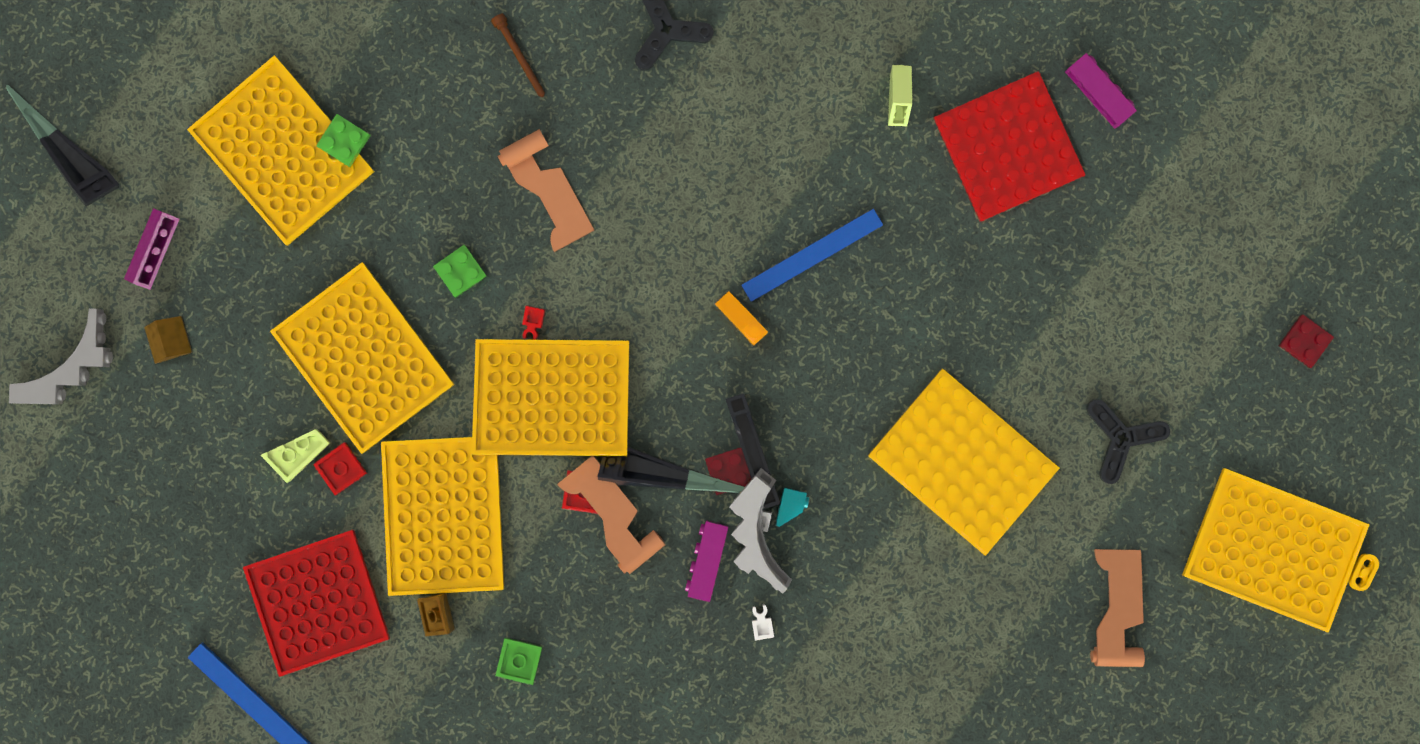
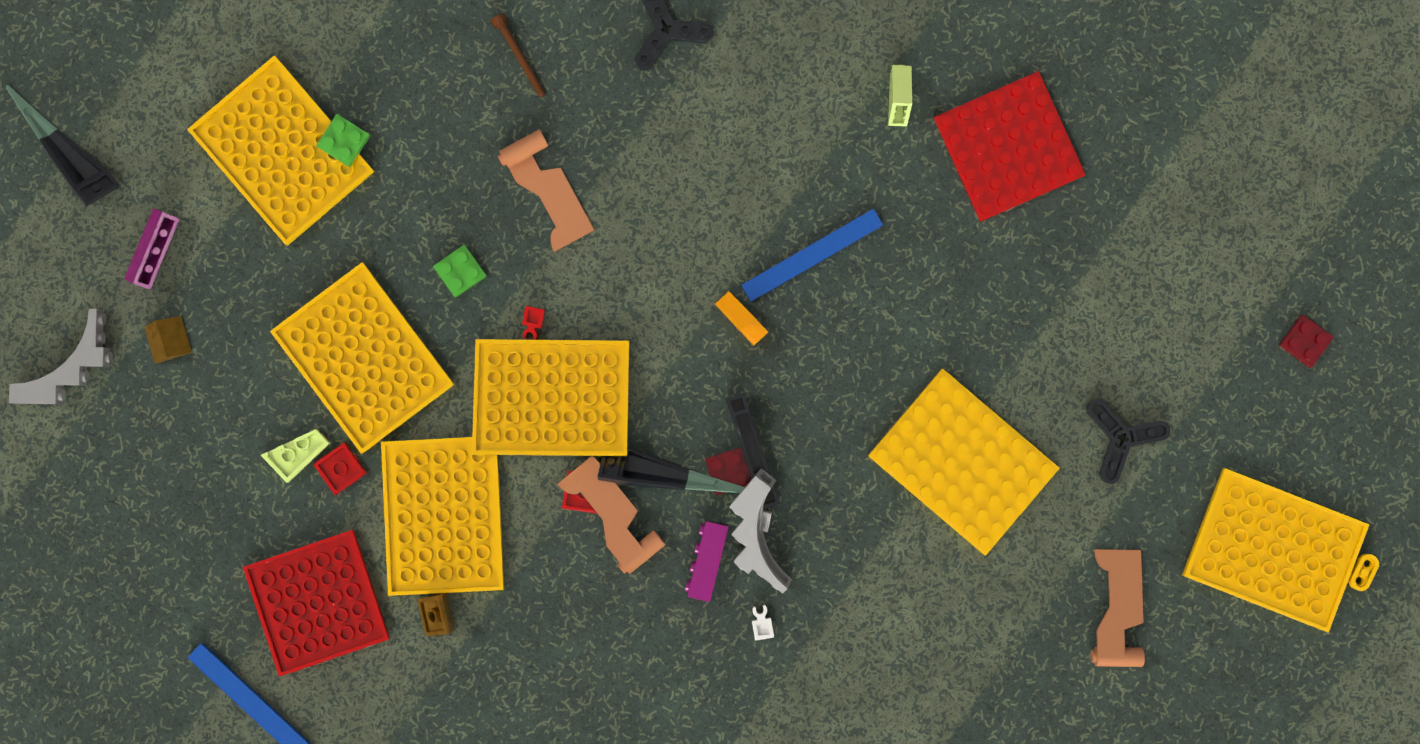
bright green plate [495,637,543,685] -> none
teal slope [775,487,809,527] -> none
magenta brick [1065,53,1137,129] -> none

